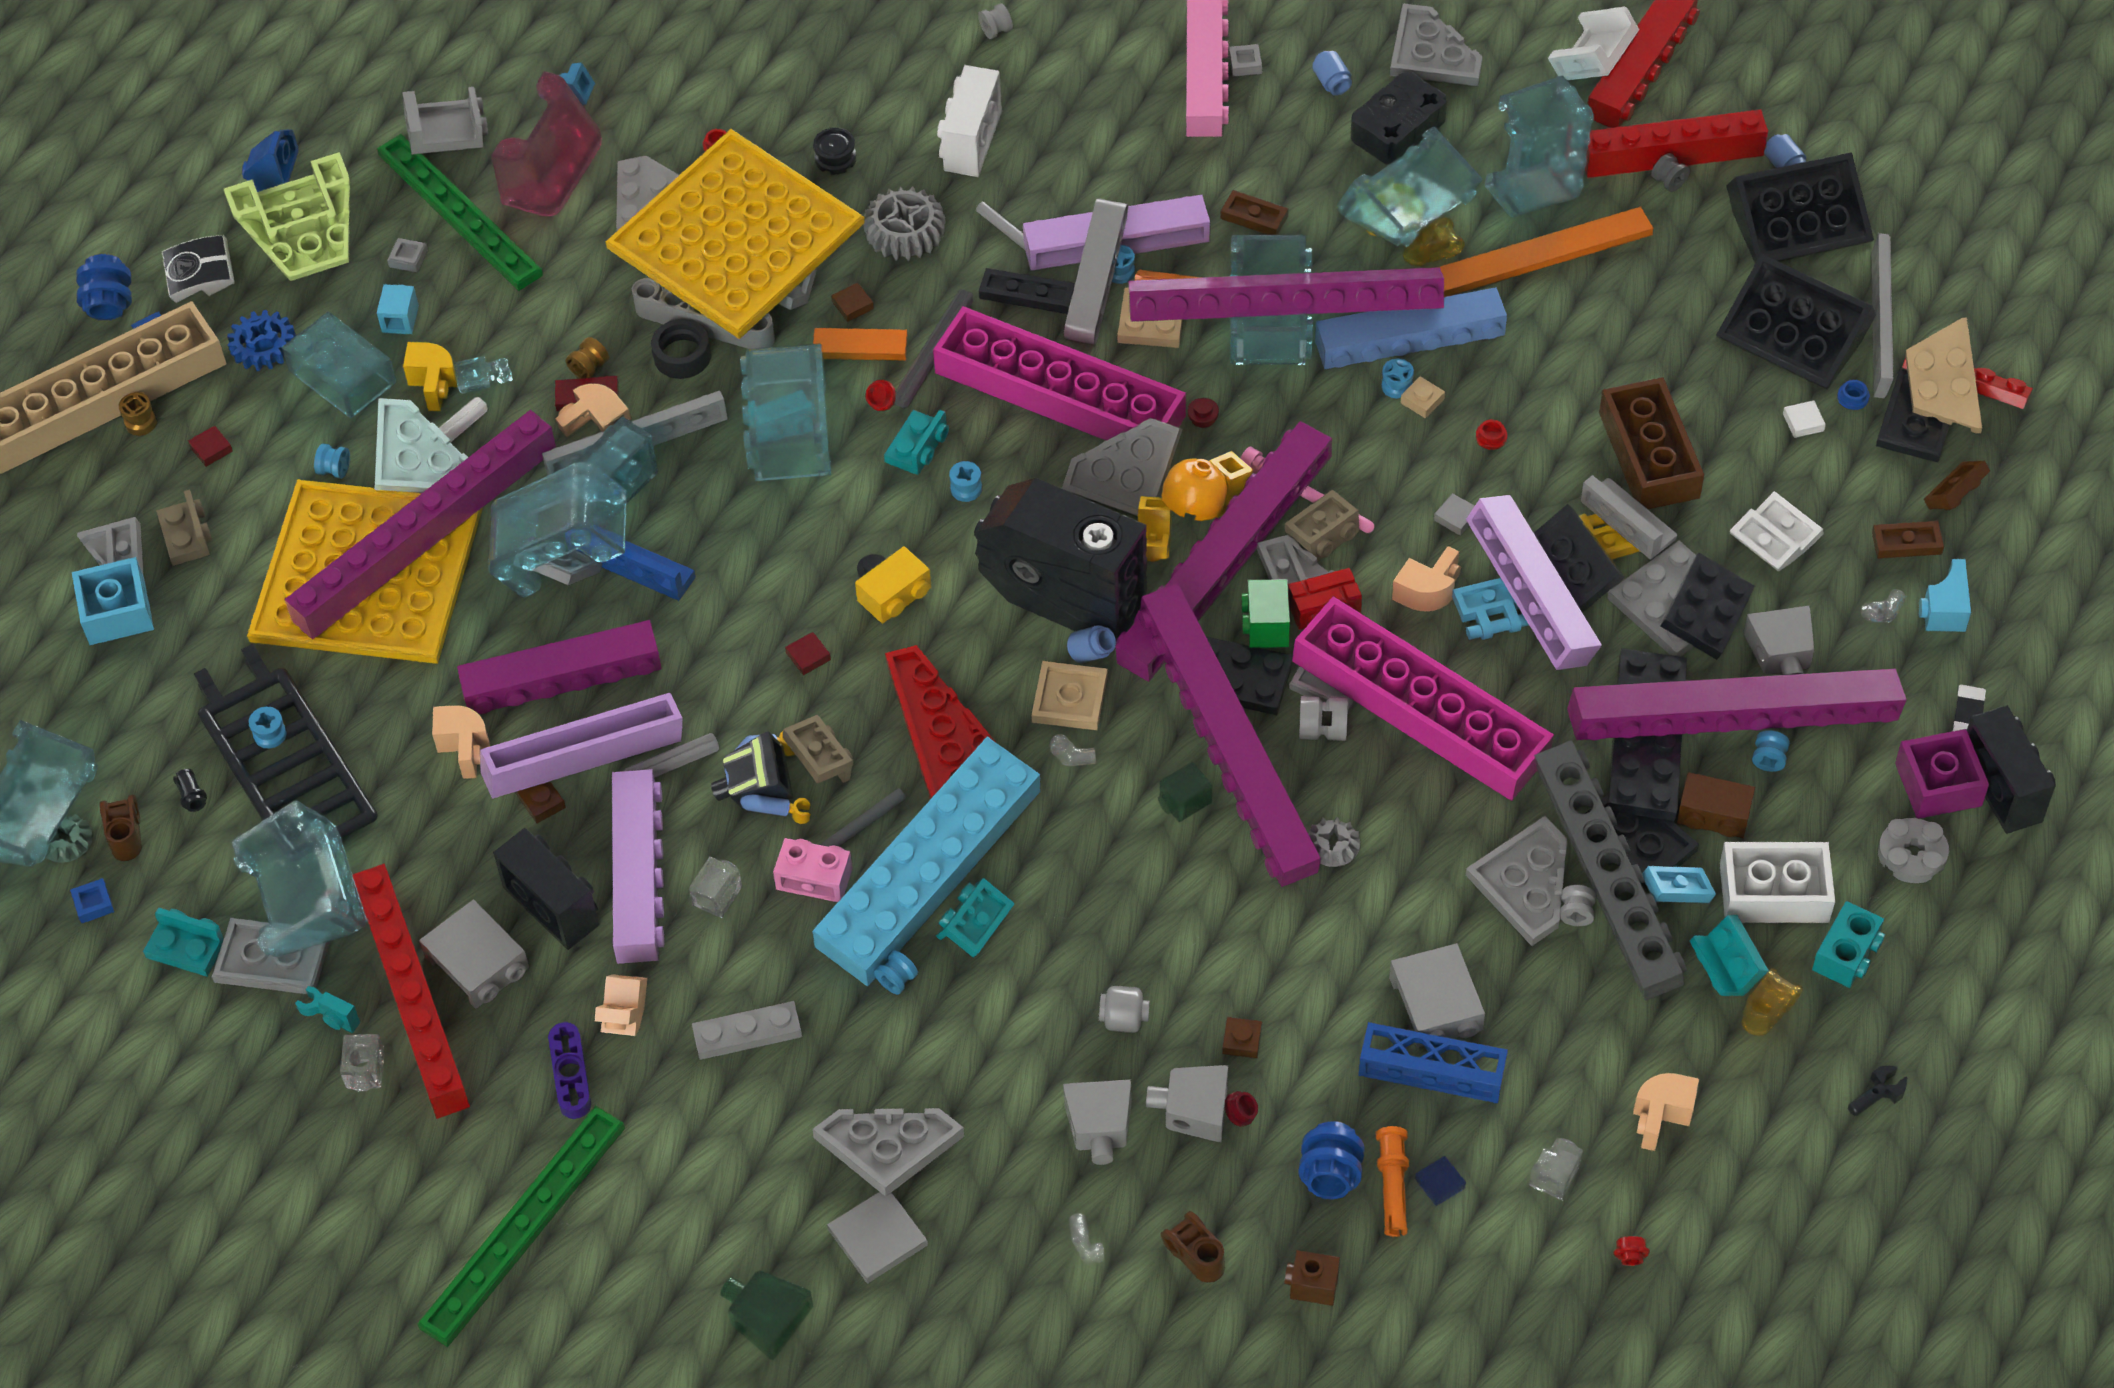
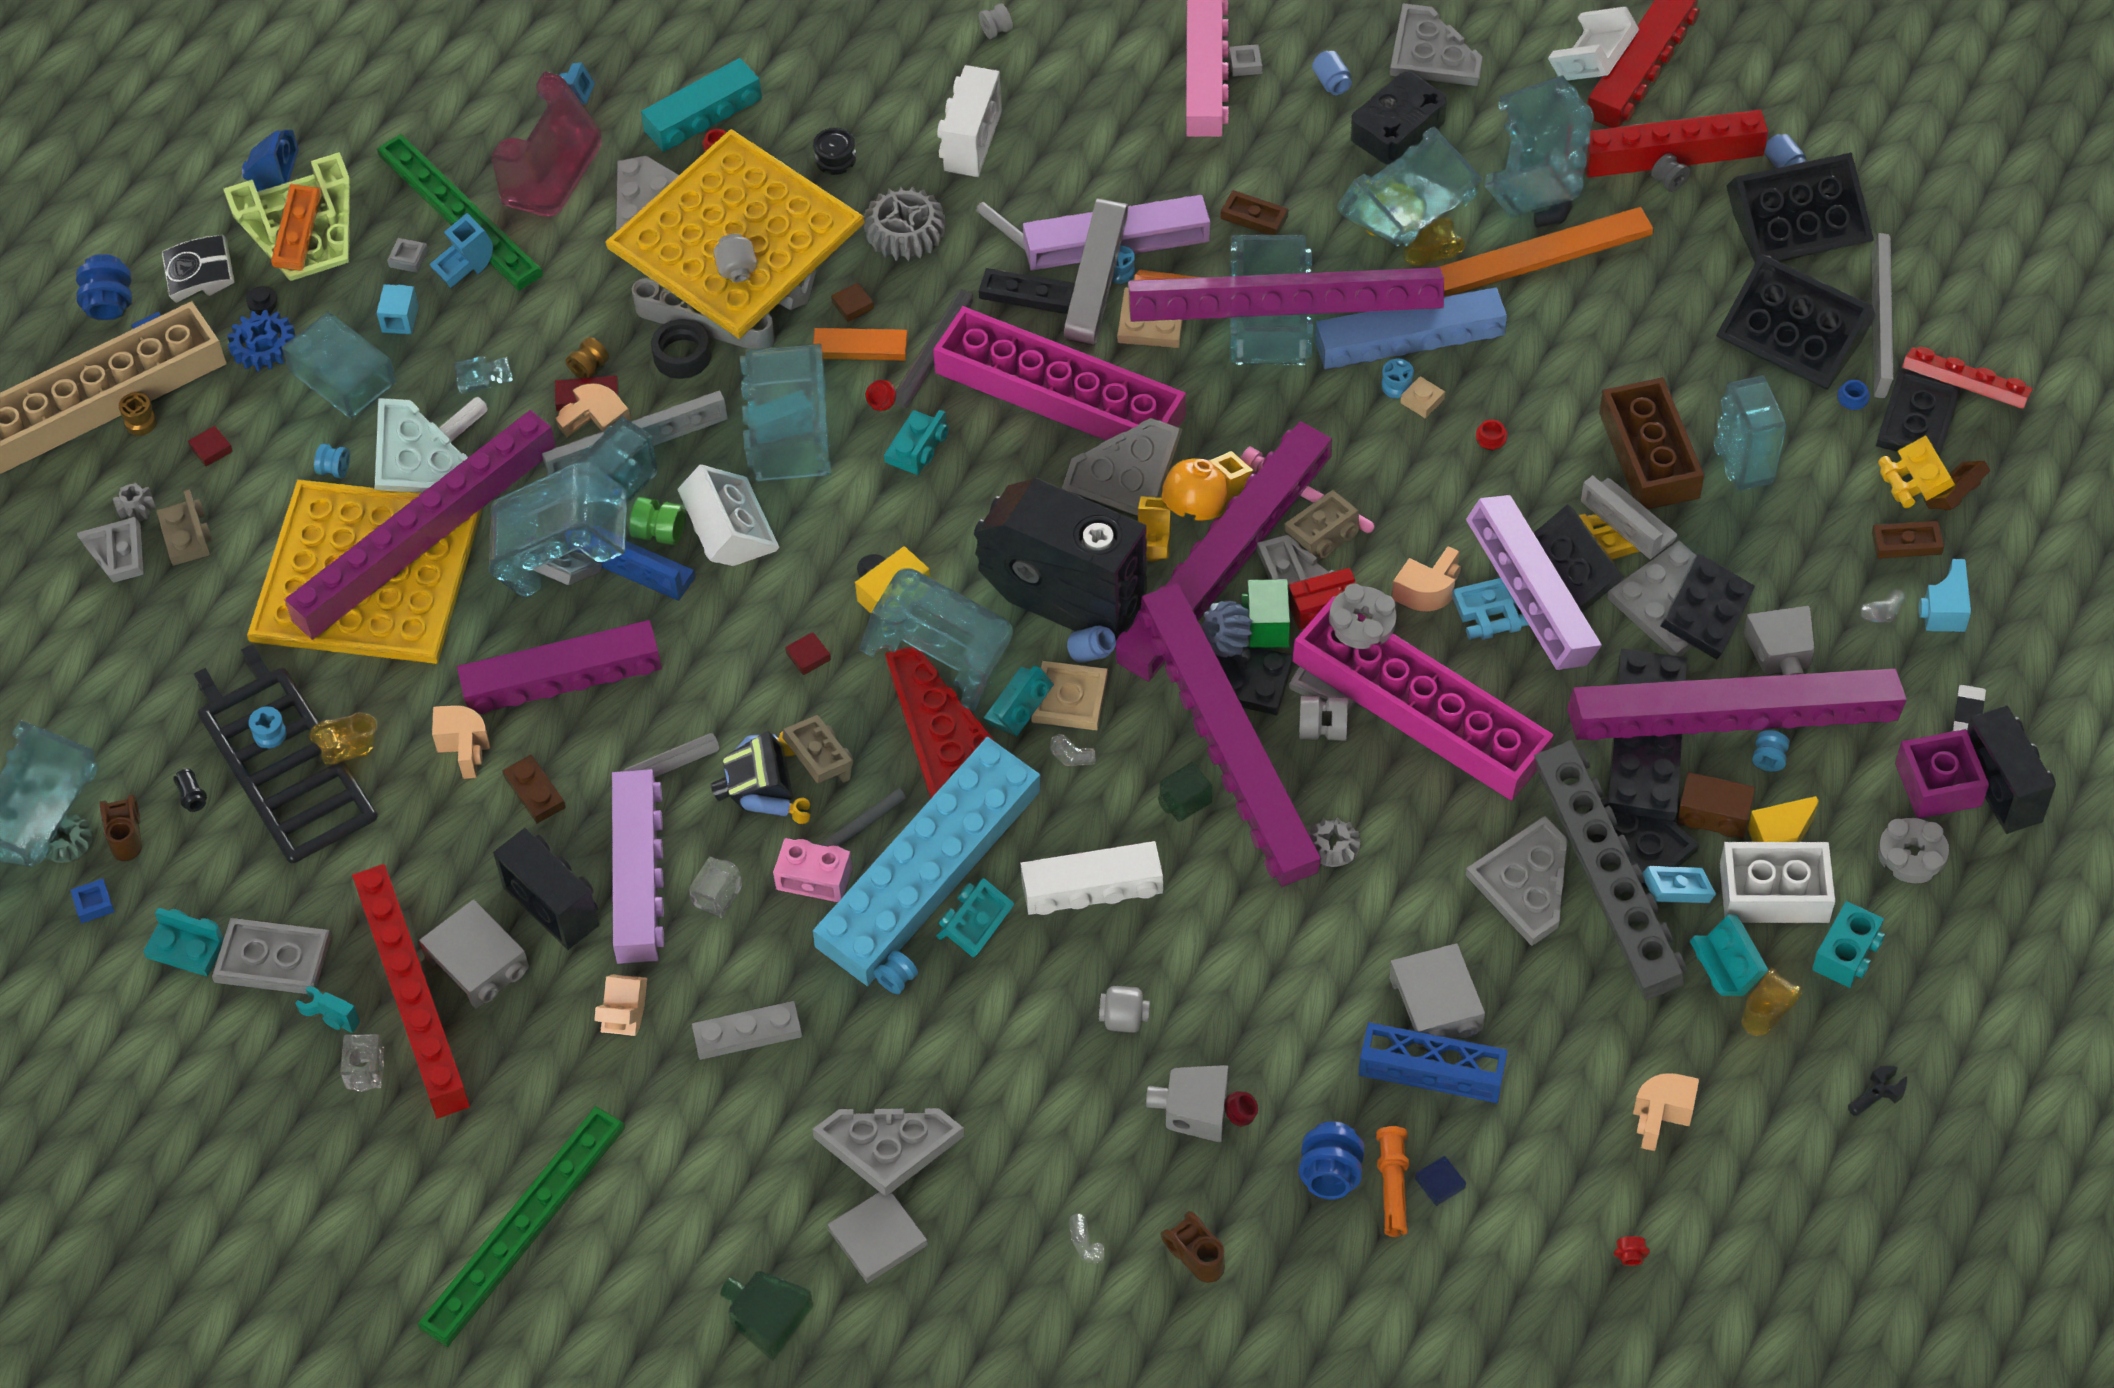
medium azure brick [72,557,154,645] -> none
clear light blue windscreen [231,800,366,958] -> none
light grey panel [403,87,488,154] -> none
yellow brick [403,342,458,411] -> none
lavender brick [480,693,682,799] -> none
dark purple beam [548,1022,591,1119] -> none
dark azure wheel [949,461,982,502] -> none
light grey torso [1063,1079,1131,1165] -> none
dark red plate [1187,398,1219,428] -> none
reddish brown plate [1222,1017,1262,1058] -> none
reddish brown brick [1284,1250,1340,1306] -> none
light grey tile [1434,493,1474,536] -> none
clear brick [1529,1138,1583,1200] -> none
light grey wheel [1560,885,1596,926] -> none
white slope [1729,491,1824,572] -> none
white tile [1783,401,1826,438] -> none
tan wing [1905,317,1982,433] -> none
none -> light grey gear [113,483,156,522]
none -> black plate [246,286,277,315]
none -> orange tile [271,184,322,271]
none -> clear yellow piece [309,713,378,765]
none -> dark azure brick [429,213,493,288]
none -> bright green wheel [630,497,686,546]
none -> teal brick [641,58,762,152]
none -> white slope [677,464,779,566]
none -> light grey head [713,234,757,282]
none -> clear light blue windscreen [859,568,1013,712]
none -> teal bracket [984,666,1054,737]
none -> white brick [1021,841,1163,915]
none -> sand blue gear [1200,600,1253,657]
none -> light grey plate [1329,584,1397,649]
none -> black arm [1533,194,1572,227]
none -> clear light blue brick [1714,375,1786,491]
none -> yellow slope [1747,796,1819,842]
none -> yellow plate [1878,436,1955,508]

